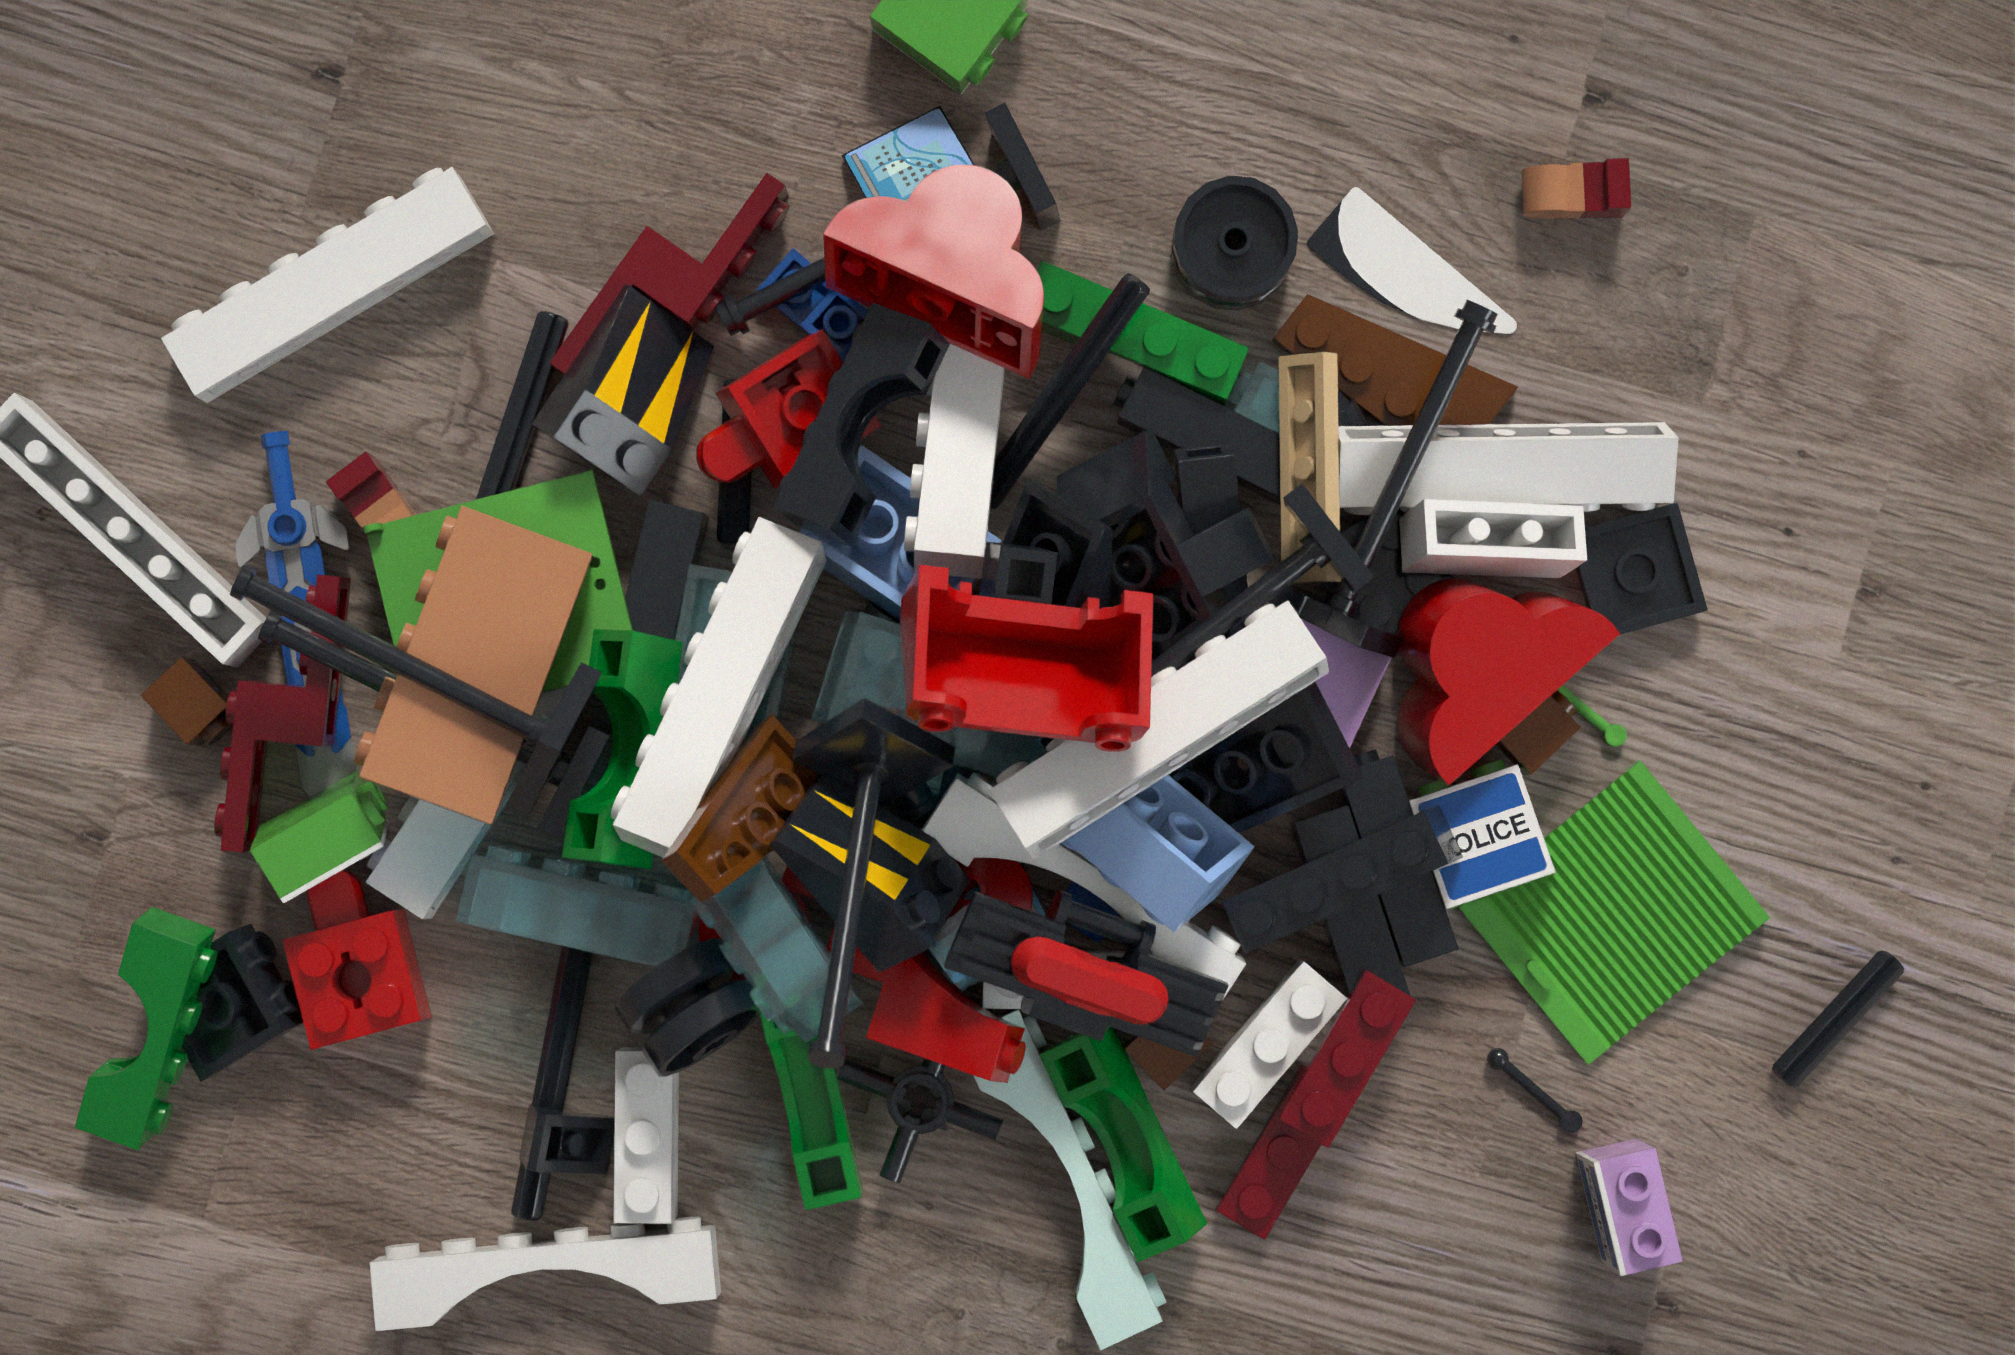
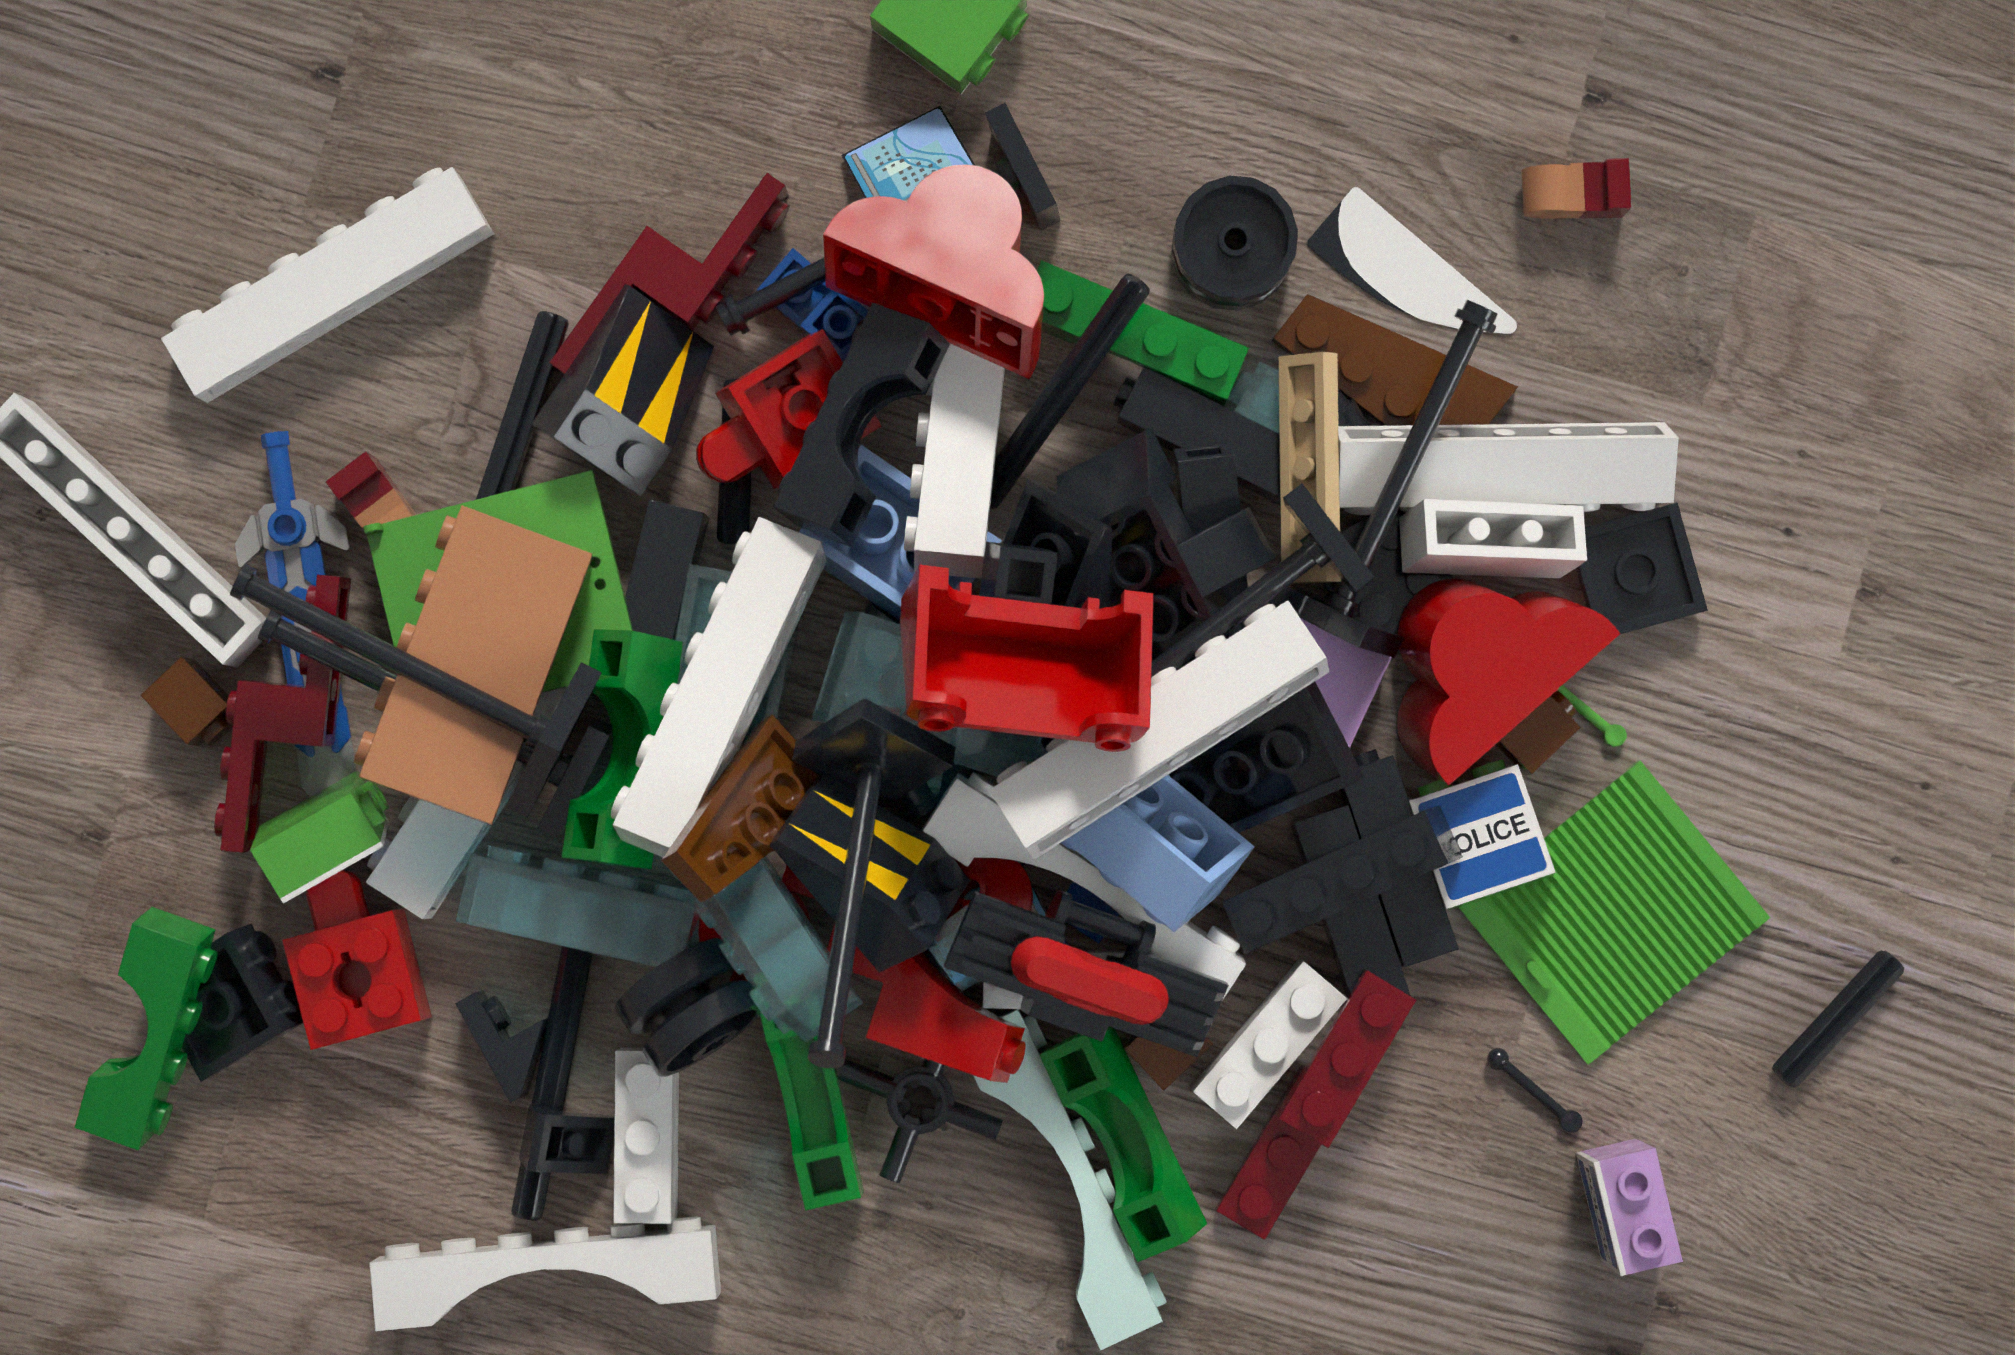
none -> black slope [455,990,548,1103]

